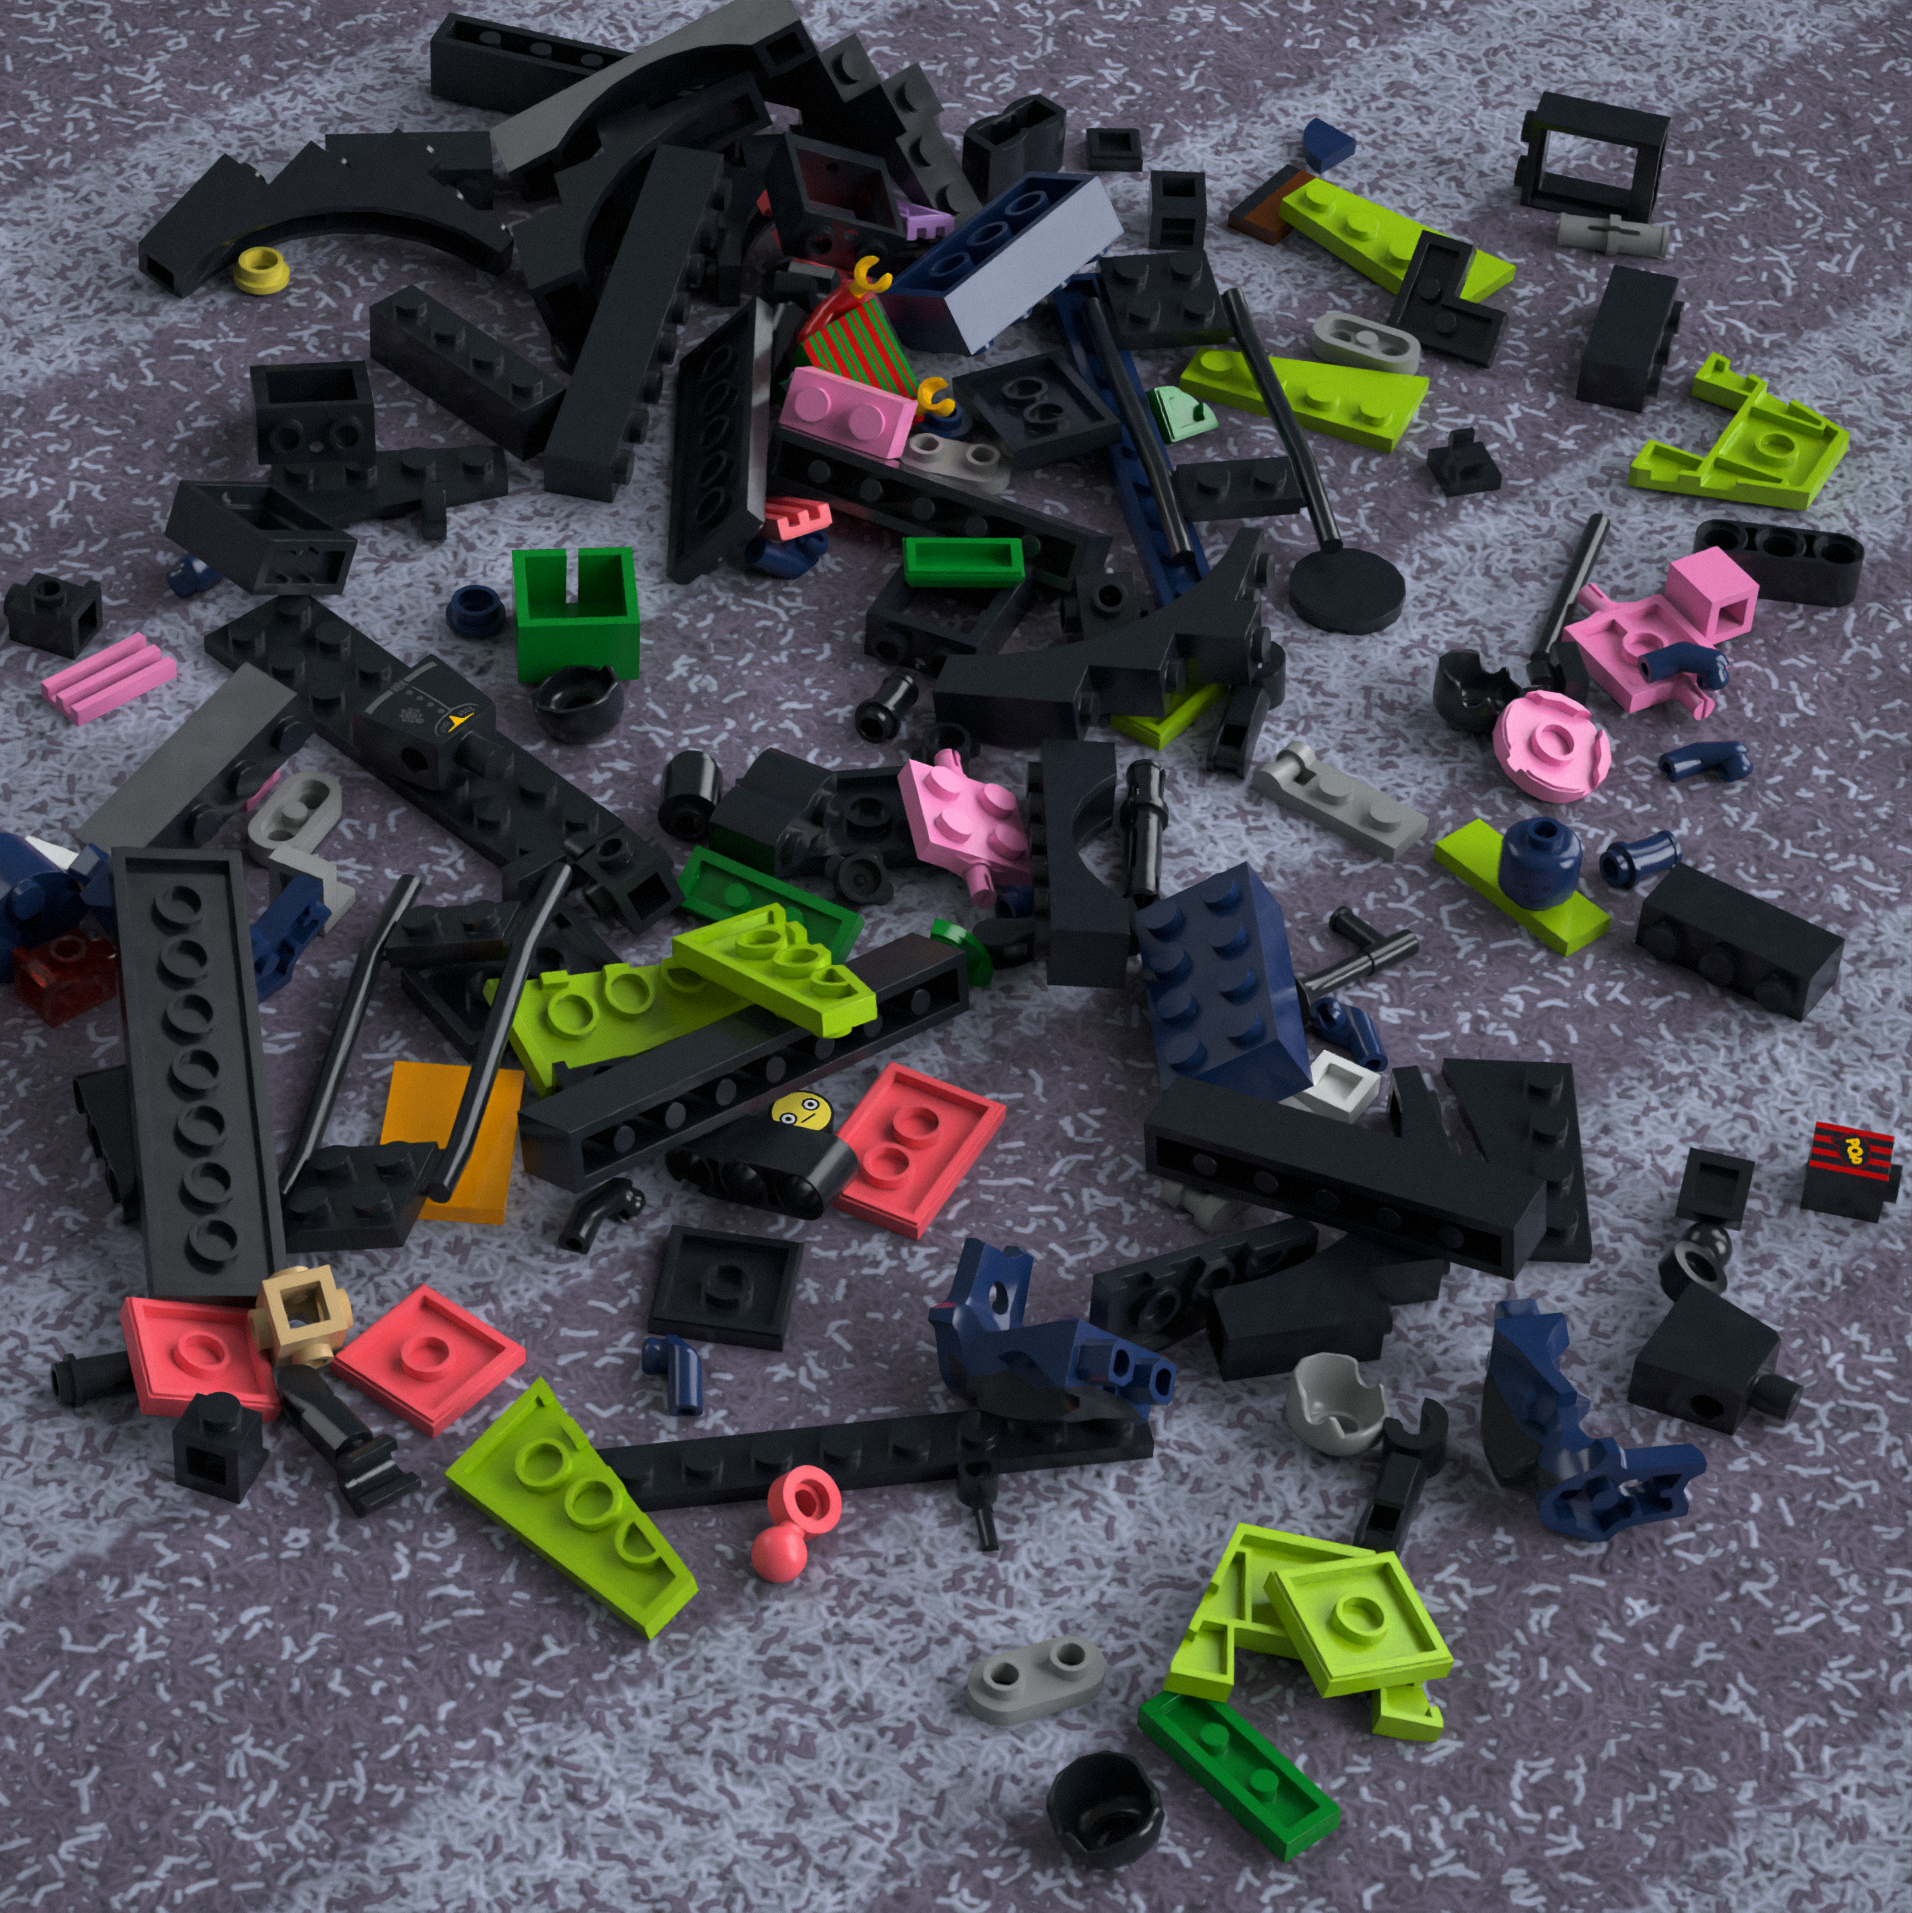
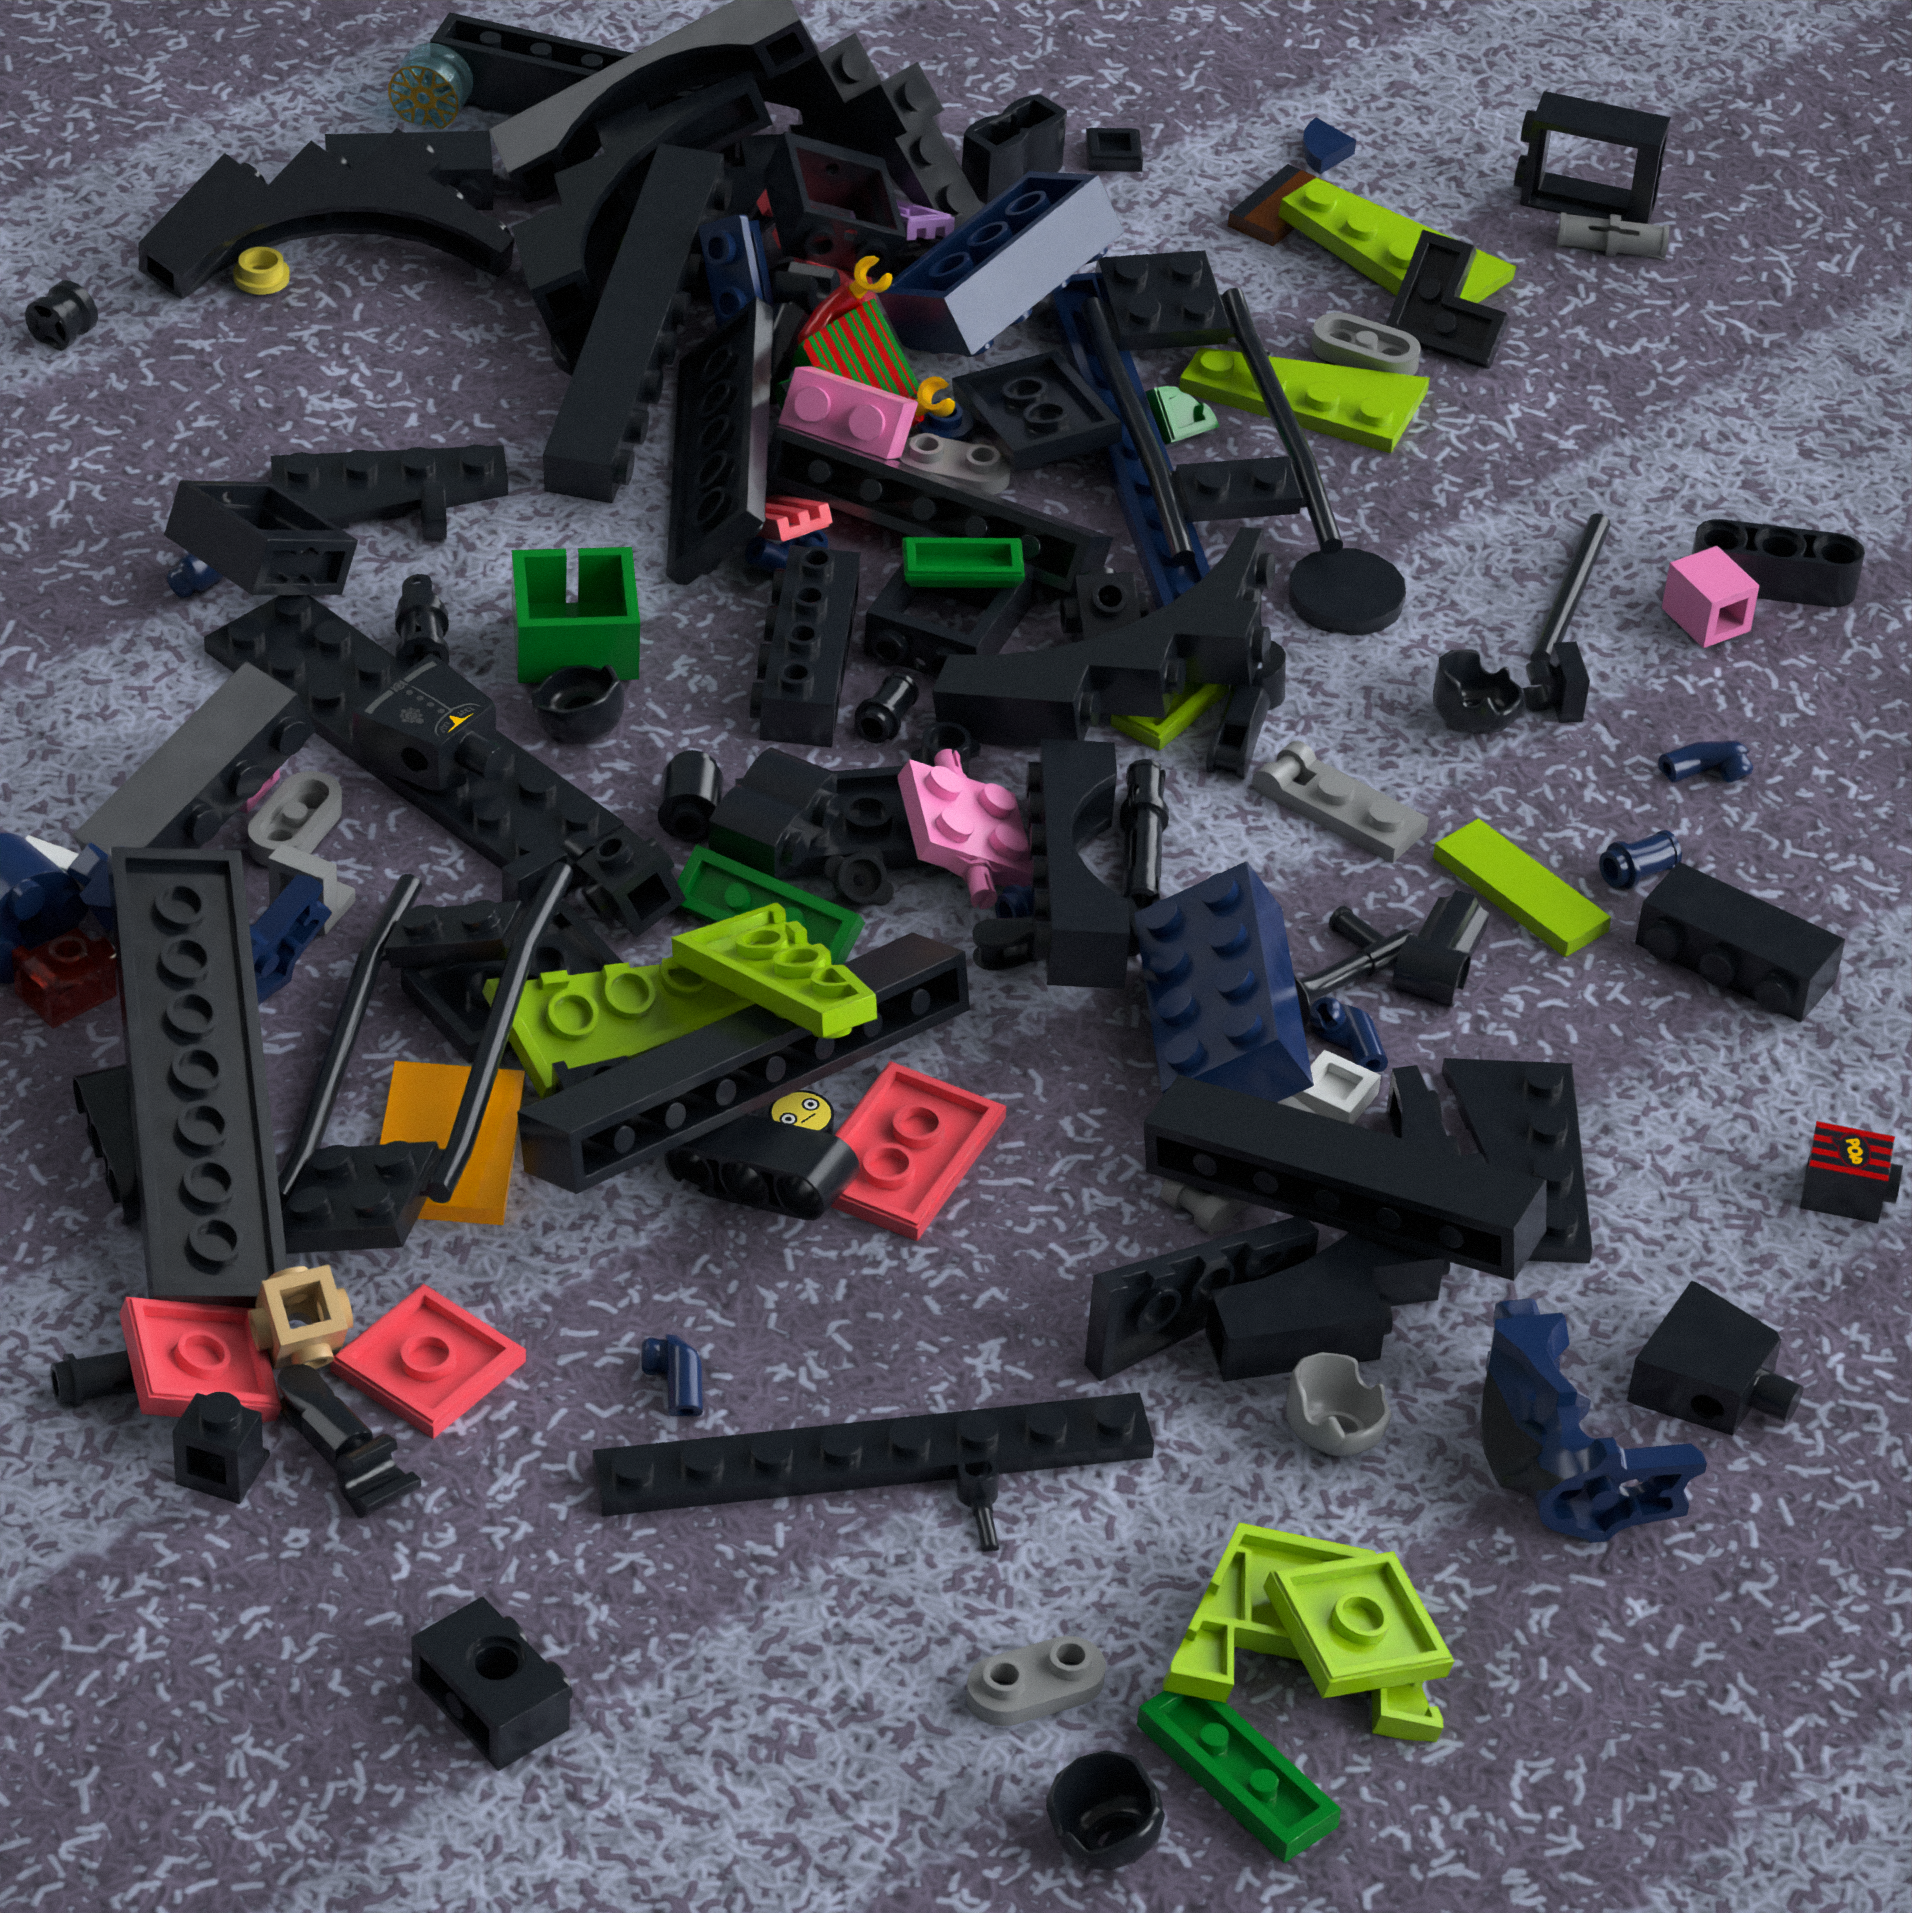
black brick [3,572,103,660] -> none
bright pink tile [41,632,177,727] -> none
black window [249,360,376,465] -> none
black brick [369,284,567,462] -> none
lime wing [444,1376,699,1641] -> none
dark blue plate [446,585,506,638] -> none
black arm [558,1177,646,1255] -> none
black tile [648,1225,805,1352] -> none
coral plate [751,1465,842,1583] -> none
dark blue hips [928,1238,1177,1426] -> none
green tile [930,918,994,988] -> none
black brick [1147,170,1207,251] -> none
black piece [1352,1397,1449,1559] -> none
black tile [1426,427,1502,498] -> none
bright pink tile [1492,690,1612,803] -> none
dark blue head [1497,817,1583,911] -> none
bright pink plate [1561,583,1729,720] -> none
black brick [1575,265,1685,414] -> none
lime wing [1627,352,1850,511] -> none
dark blue arm [1638,641,1730,691] -> none
black plate [1658,1221,1733,1303] -> none
black tile [1675,1147,1755,1231] -> none
none -> black wheel [25,280,98,351]
none -> clear light blue wheel [388,43,473,129]
none -> black piece [395,574,449,668]
none -> black brick [411,1596,573,1771]
none -> dark blue bracket [698,214,774,329]
none -> black brick [750,545,861,748]
none -> black piece [1392,890,1489,1007]

